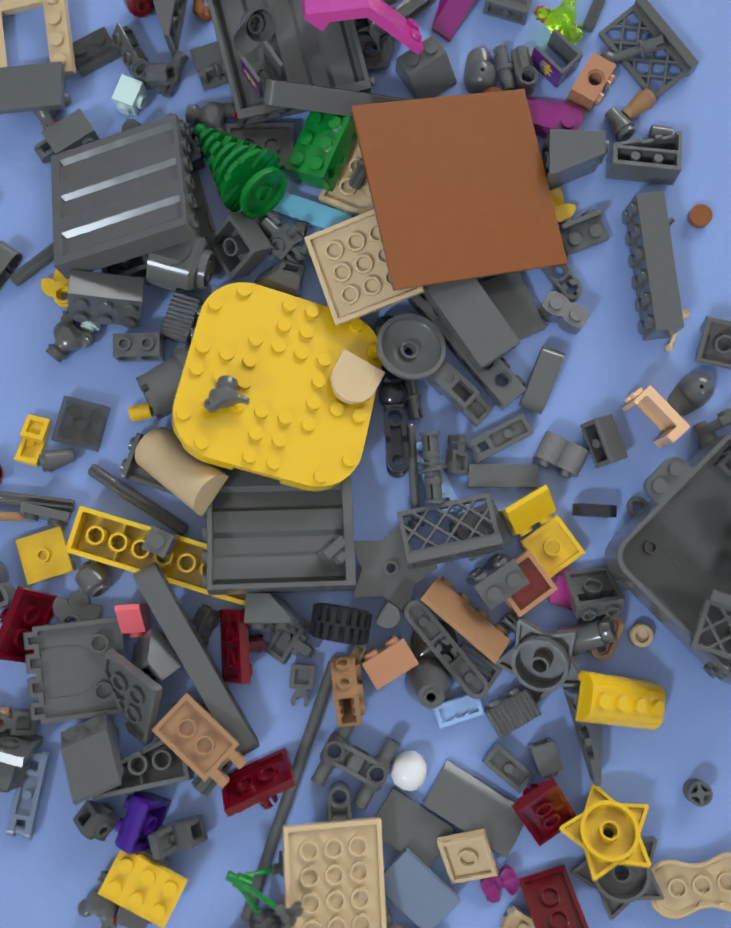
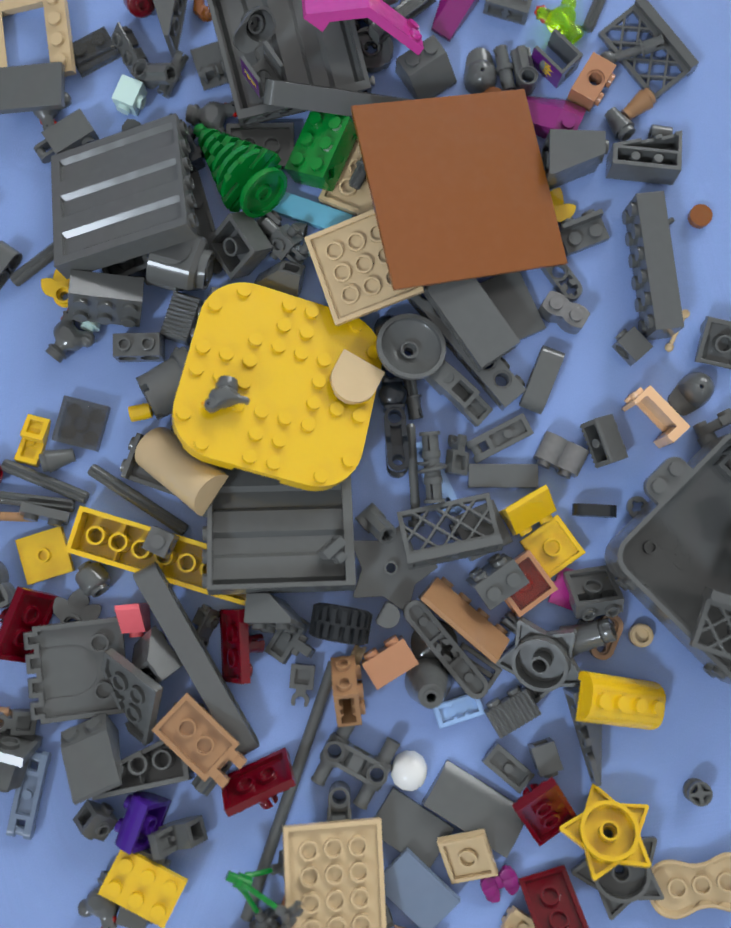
none -> dark grey axle [1,459,90,504]
none -> dark grey piece [355,503,397,545]
none -> dark grey brick [612,326,653,366]

